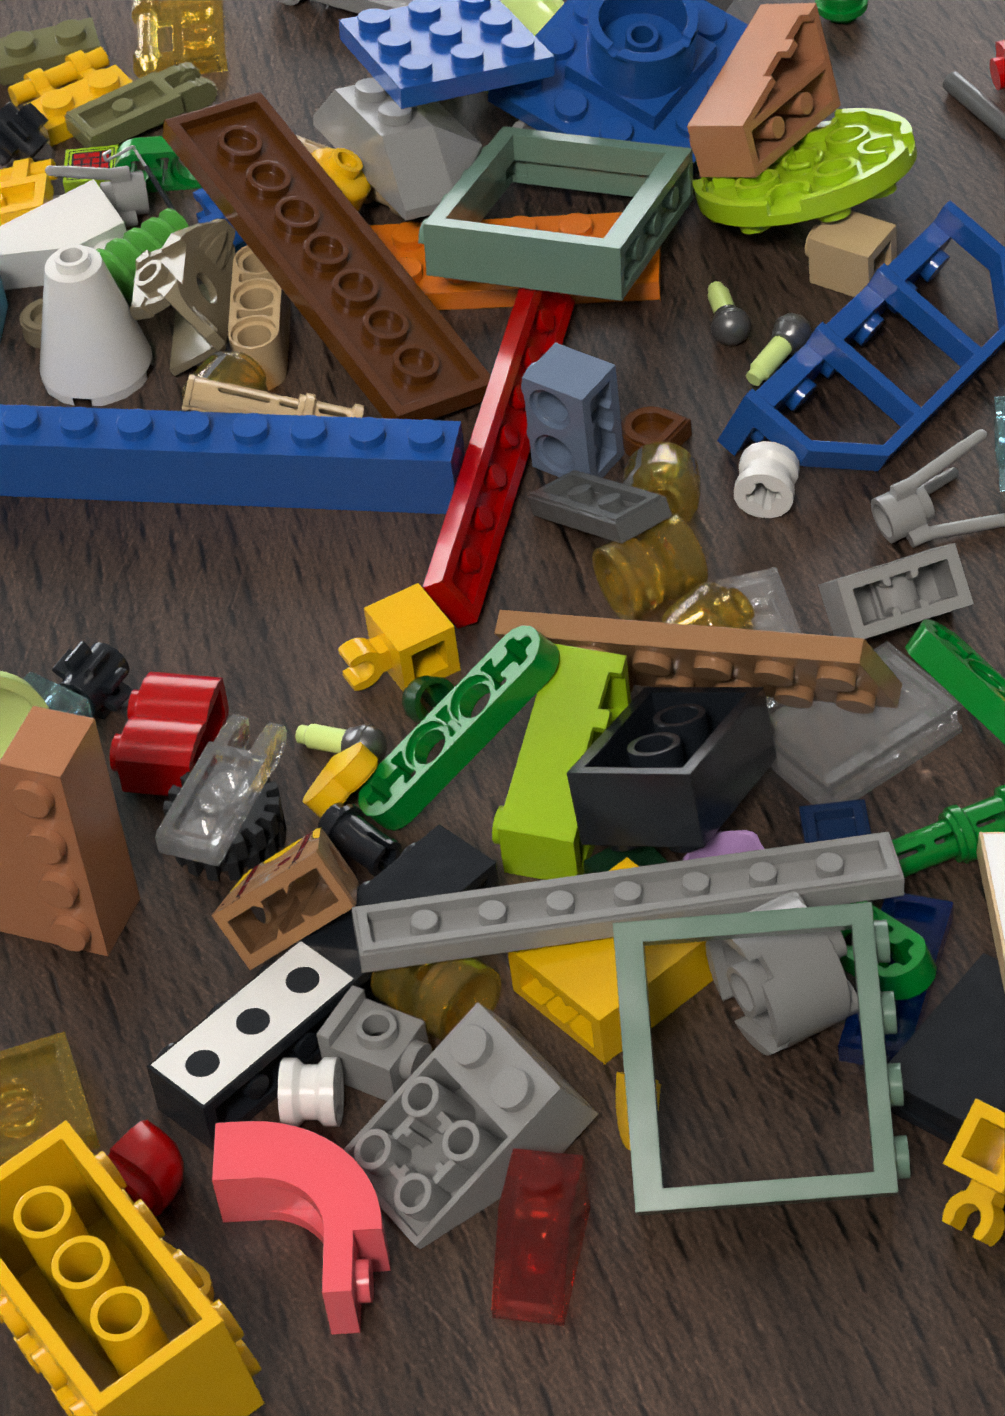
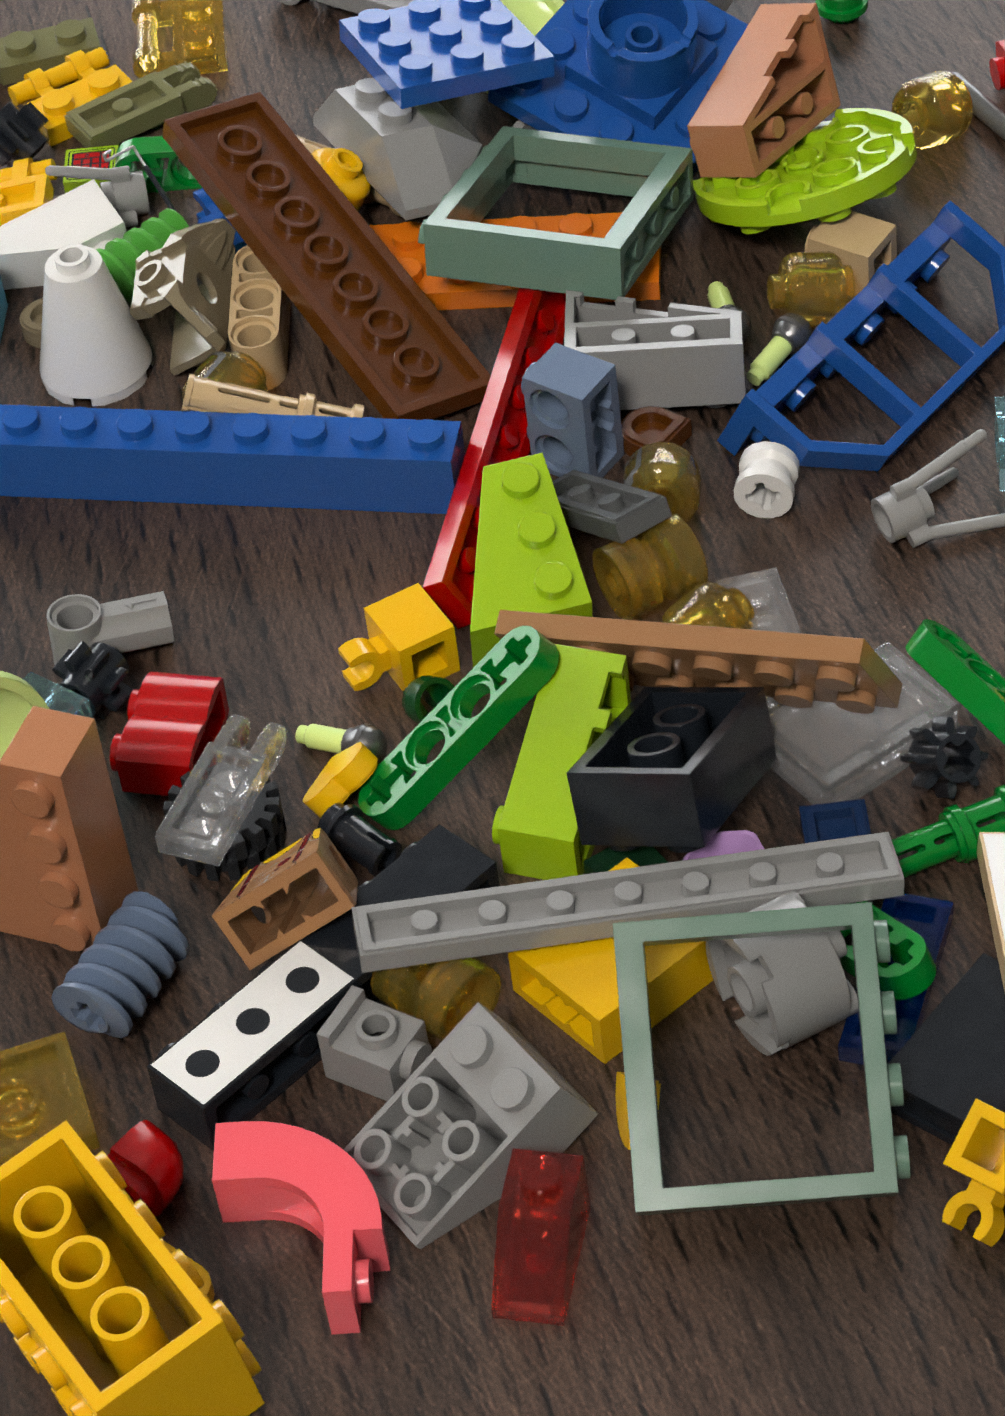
white wheel [278,1057,344,1127] -> none
light grey brick [818,543,974,639] -> none
none -> light grey piece [46,591,174,665]
none -> sand blue piece [52,891,190,1038]
none -> lime wedge [470,452,593,667]
none -> light grey wedge [564,290,746,410]
none -> clear yellow head [767,251,855,327]
none -> clear yellow head [891,70,973,149]
none -> black gear [900,716,988,799]

